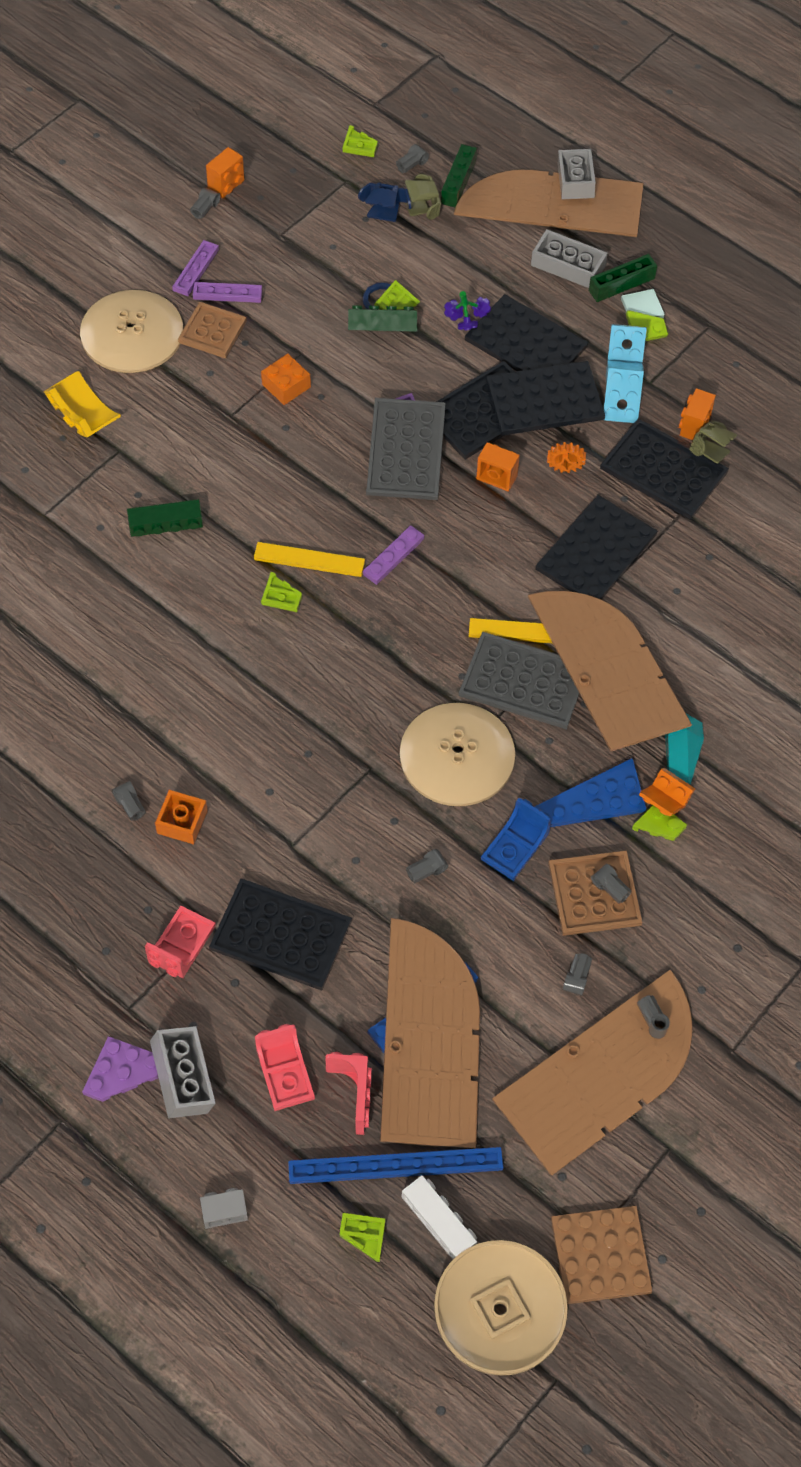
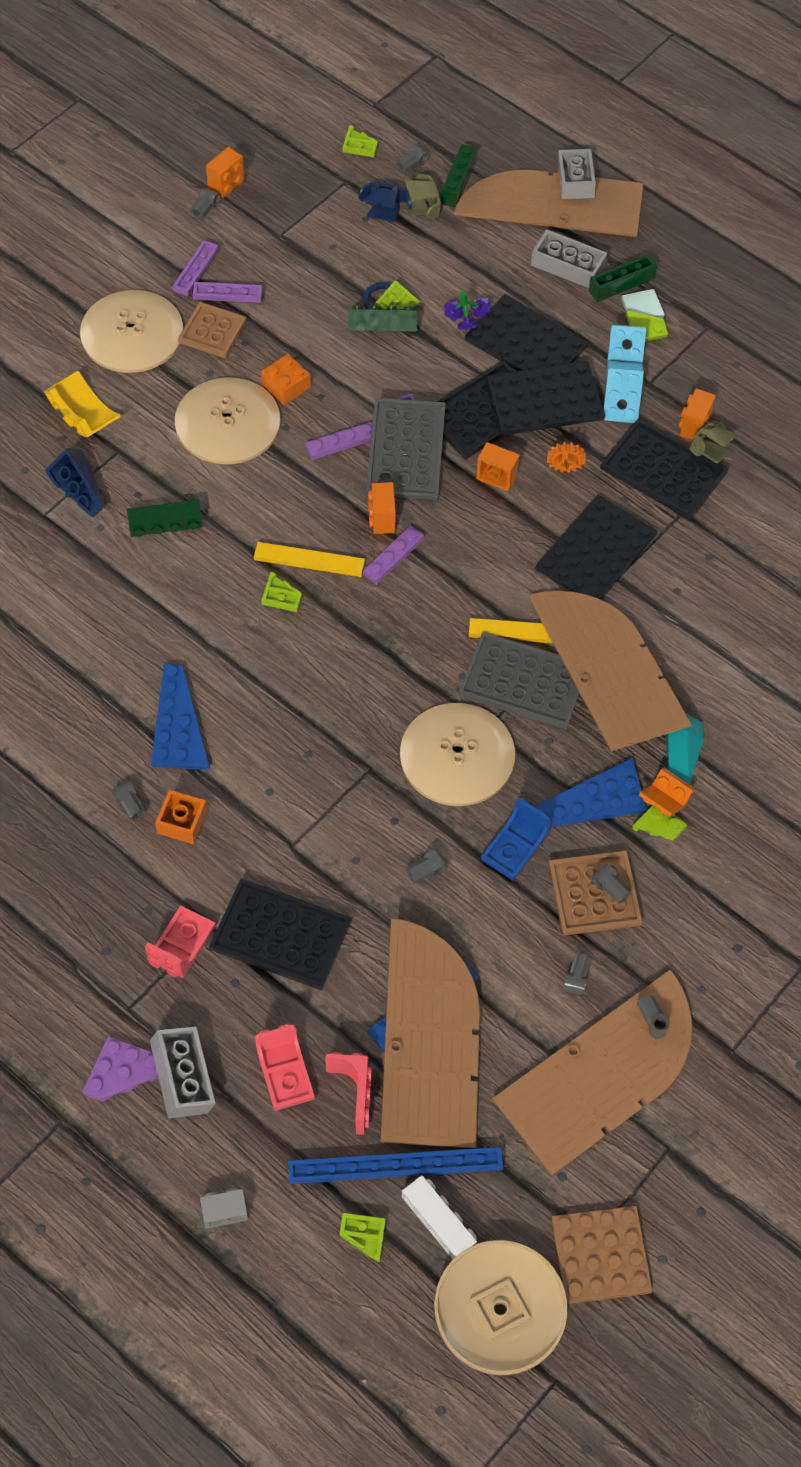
none -> dark blue wedge [45,448,105,517]
none -> blue wing [151,664,209,770]
none -> tan dish [175,377,280,464]
none -> medium lavender plate [305,422,372,460]
none -> orange brick [368,482,396,534]

